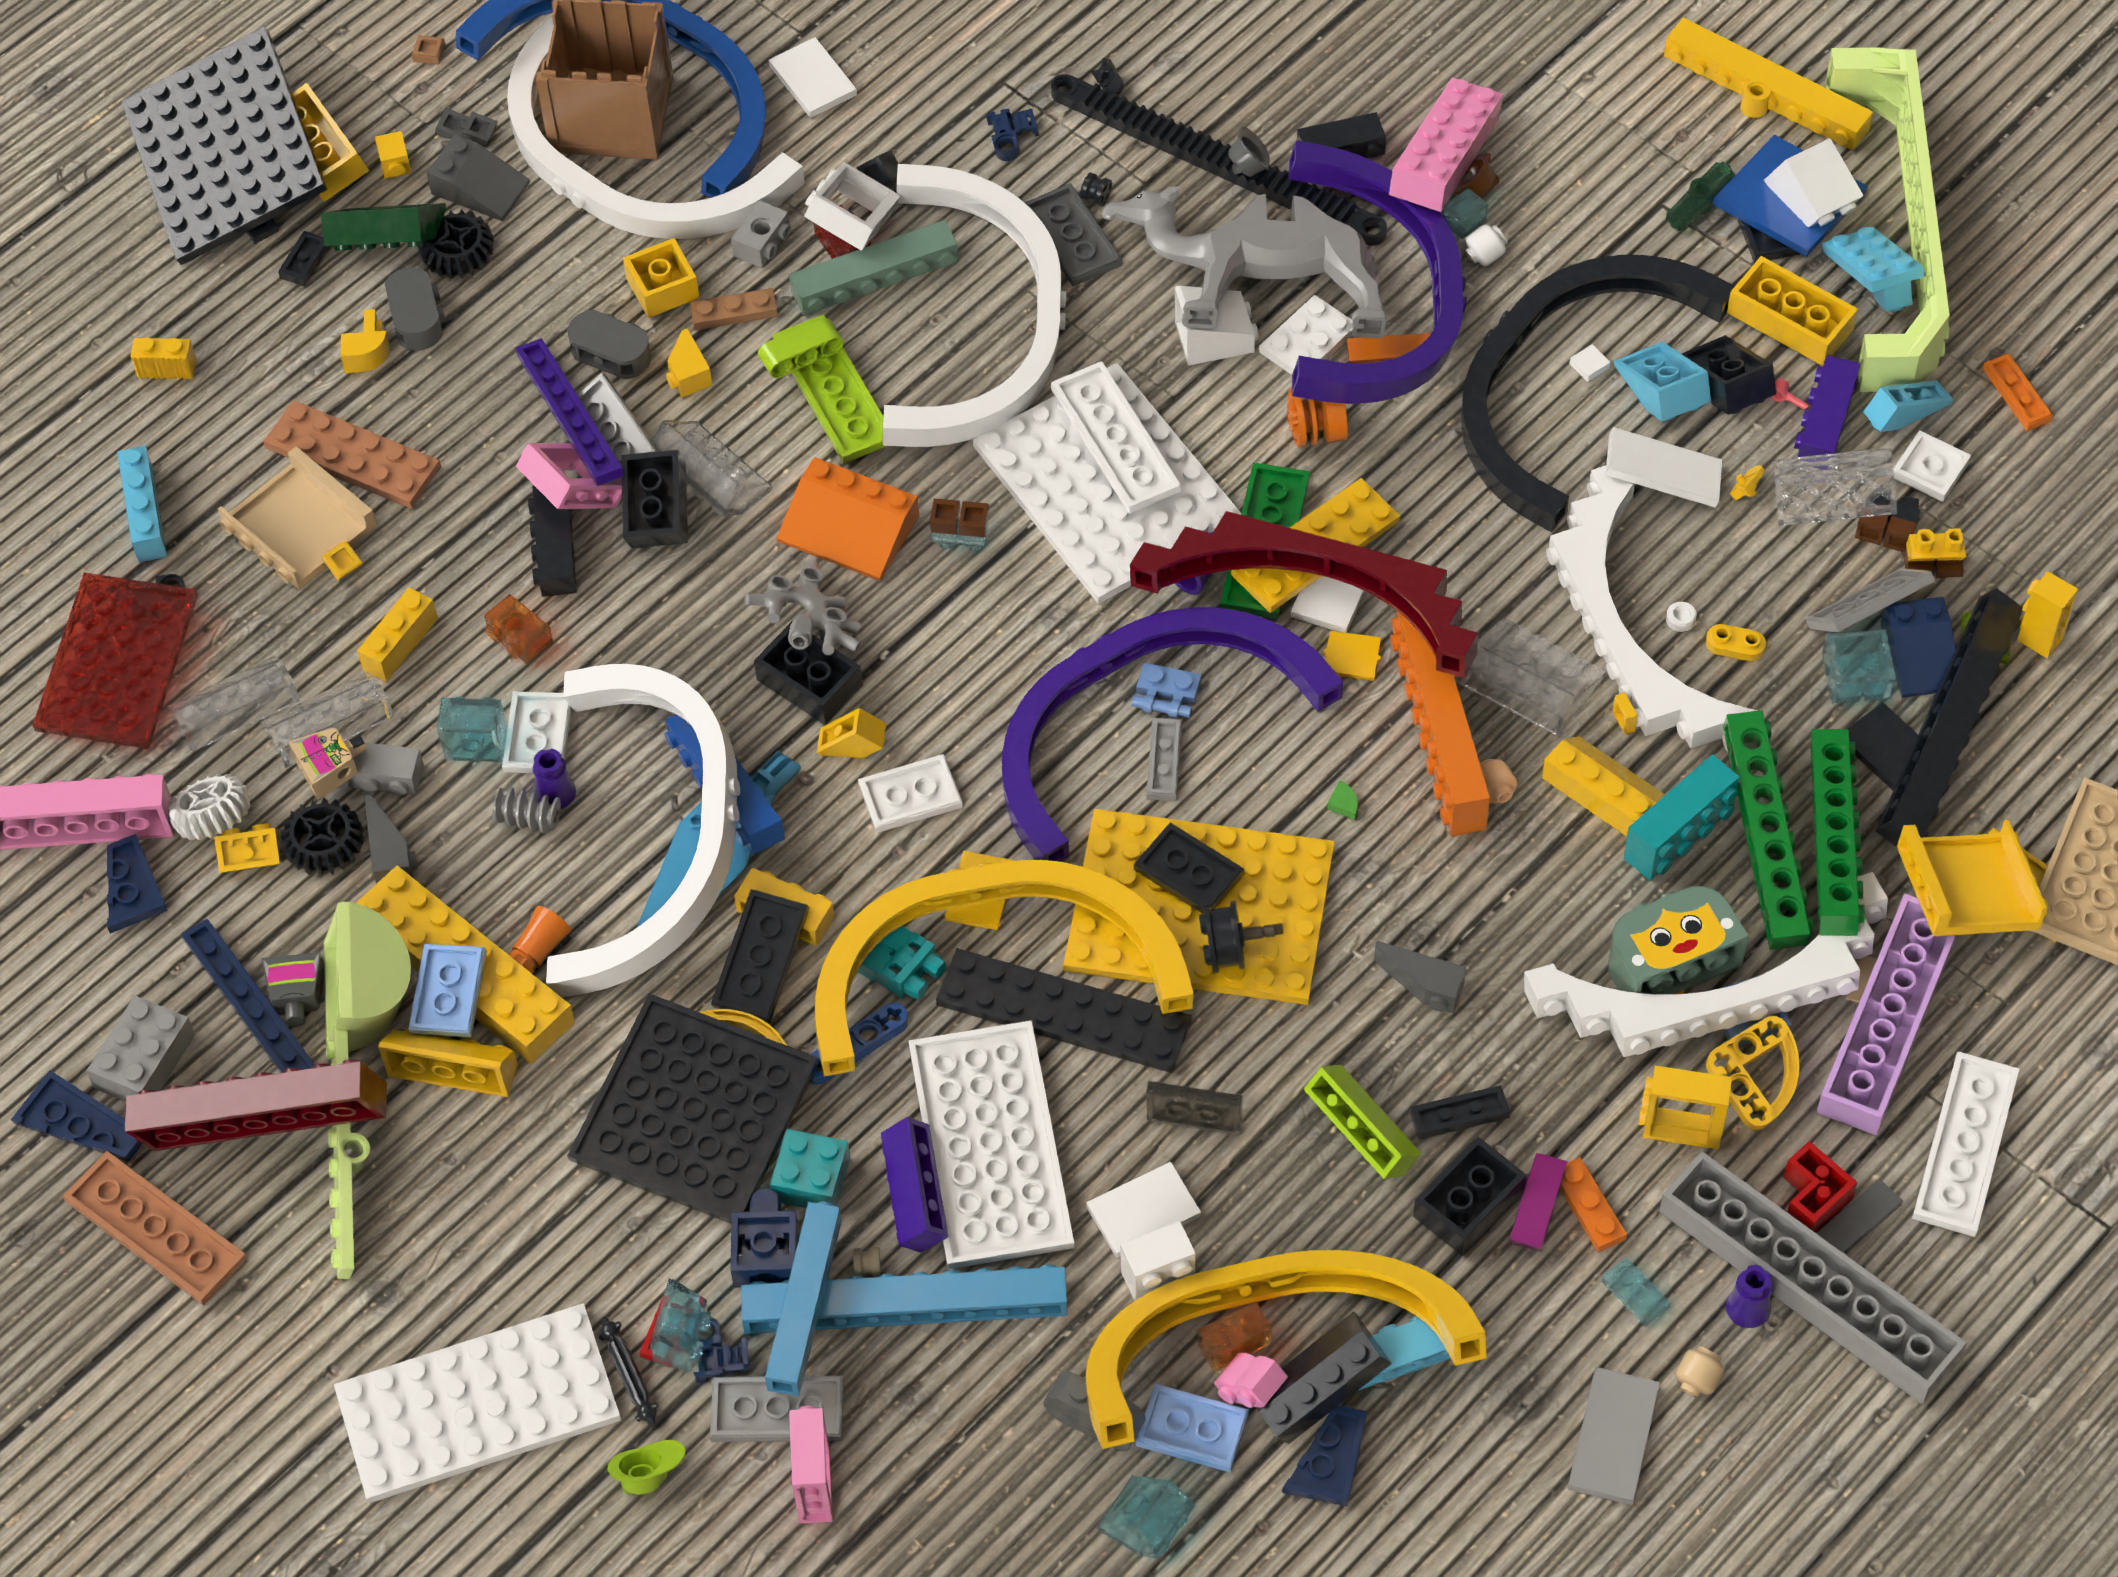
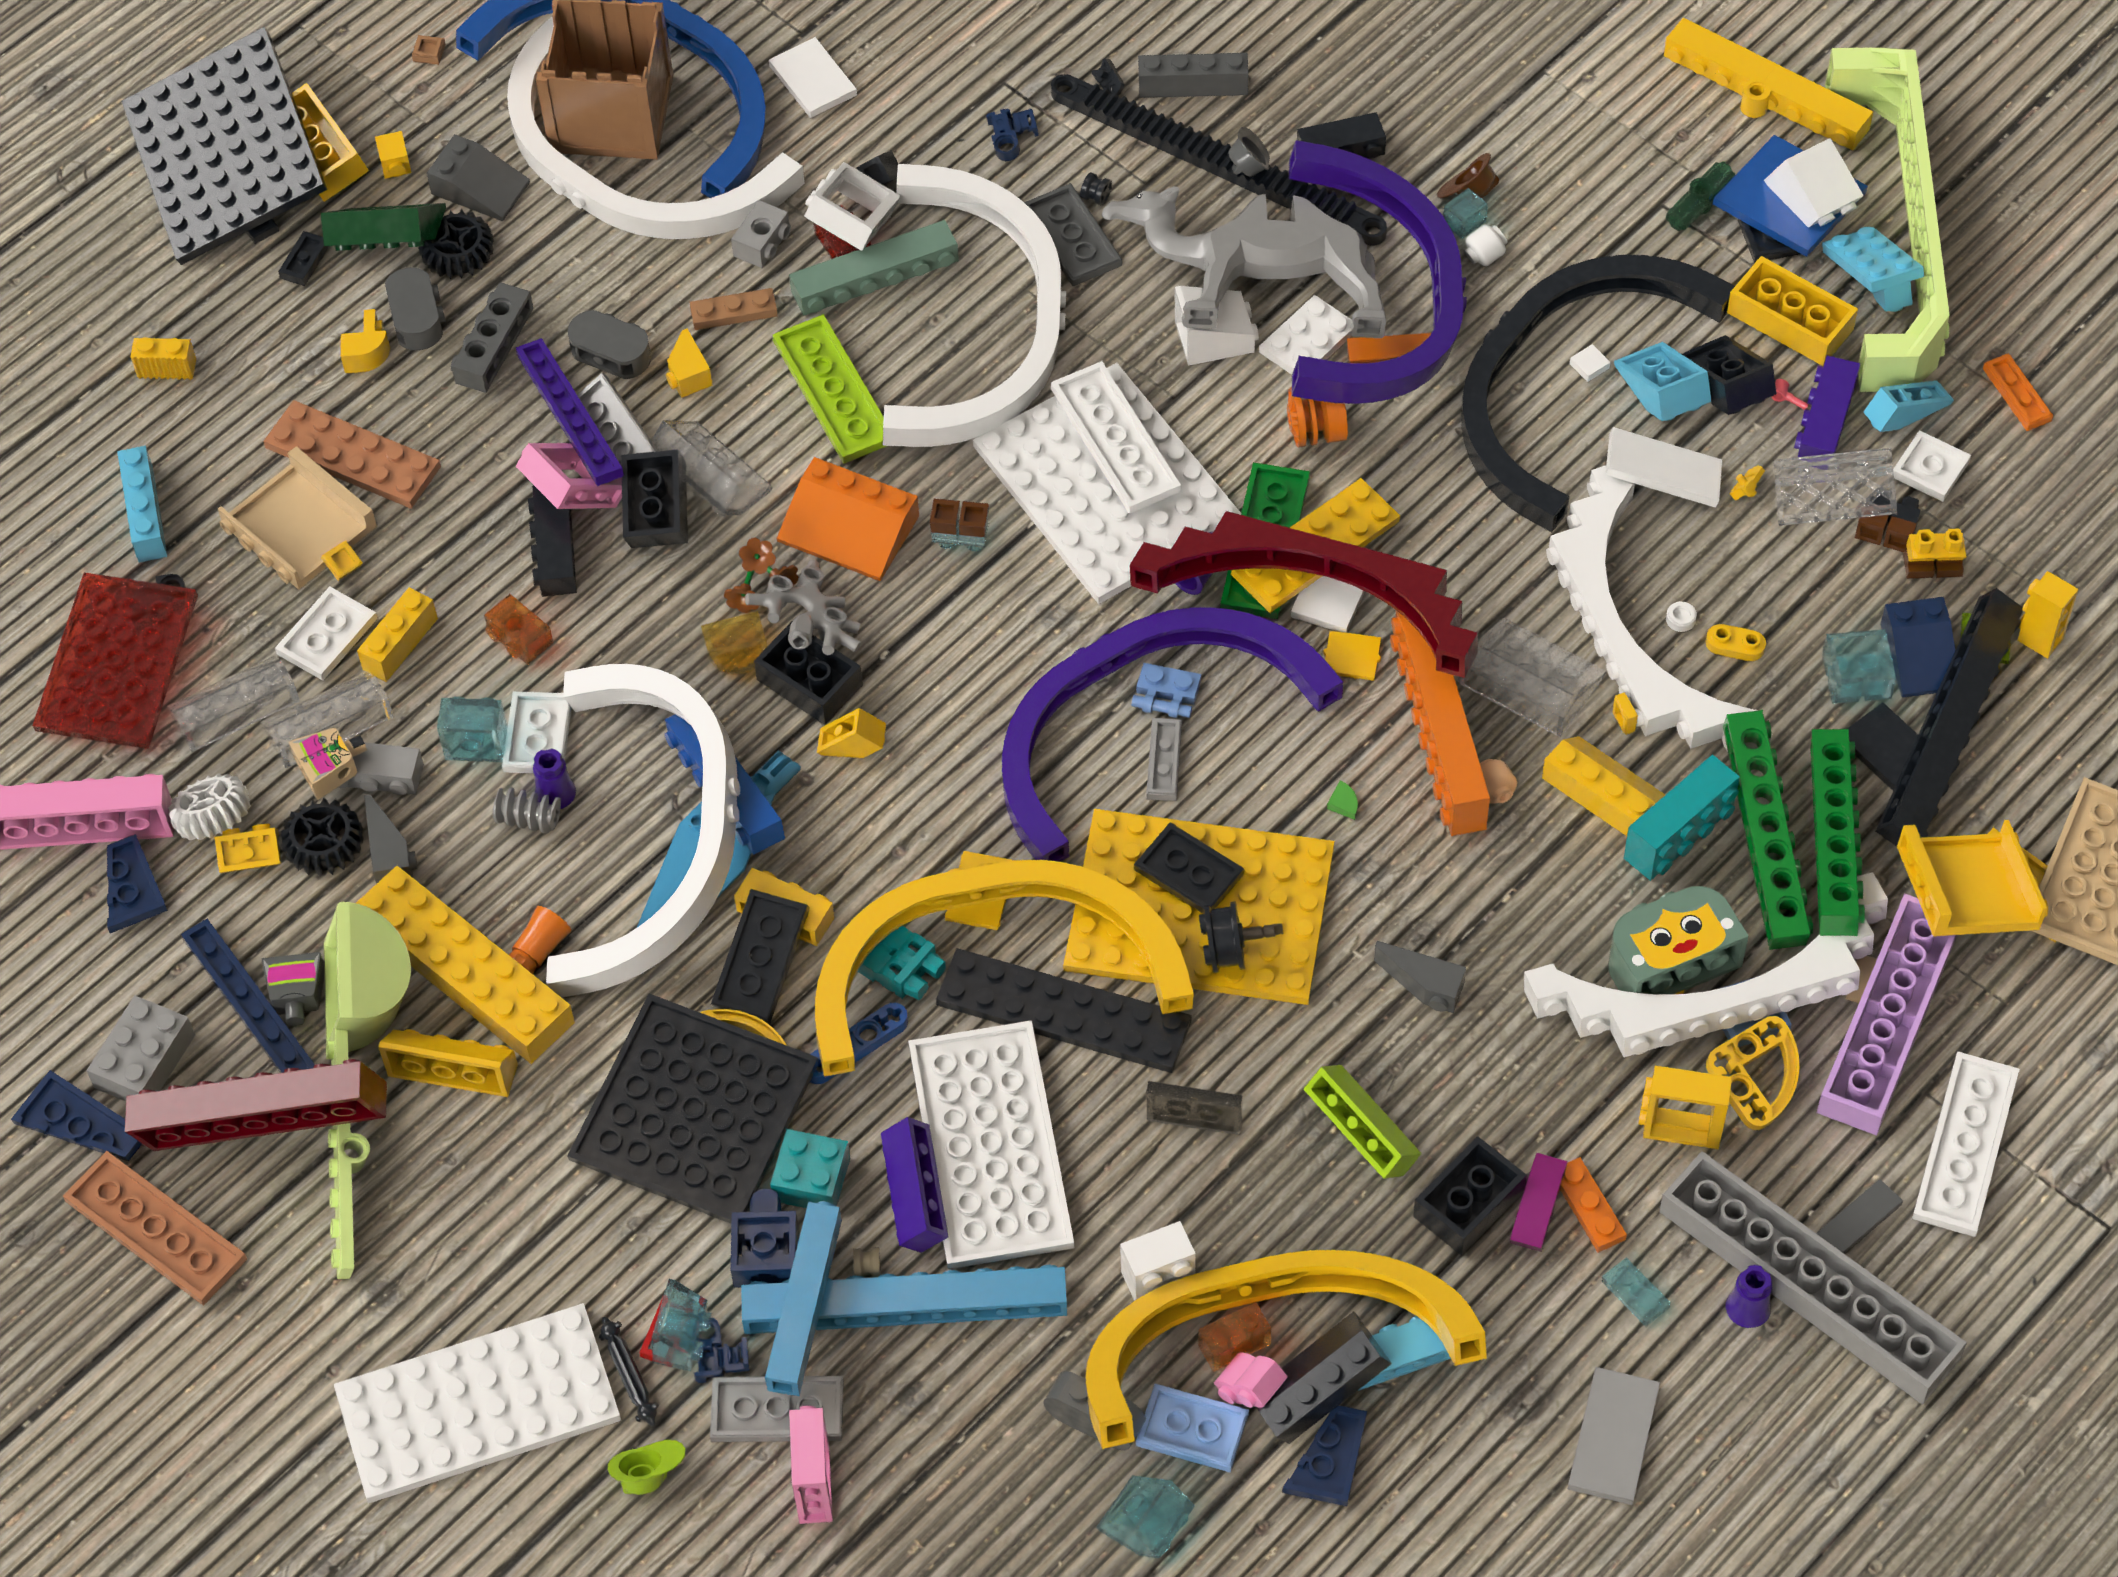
light blue tile [408,944,487,1037] -> none
dark grey slope [435,108,498,145] -> none
yellow brick [623,238,700,318] -> none
lime beam [758,318,844,378] -> none
white tile [858,754,963,833] -> none
white tile [1086,1162,1201,1258] -> none
bright pink brick [1389,77,1503,212] -> none
black plate [1410,1085,1510,1140] -> none
tan head [1675,1346,1724,1398] -> none
red brick [1783,1141,1858,1233] -> none
light grey tile [1805,568,1935,633] -> none
none -> white plate [275,586,378,681]
none -> dark grey brick [451,282,534,393]
none -> clear yellow slope [701,611,767,675]
none -> dark orange plant [724,538,799,613]
none -> dark grey brick [1138,53,1248,98]

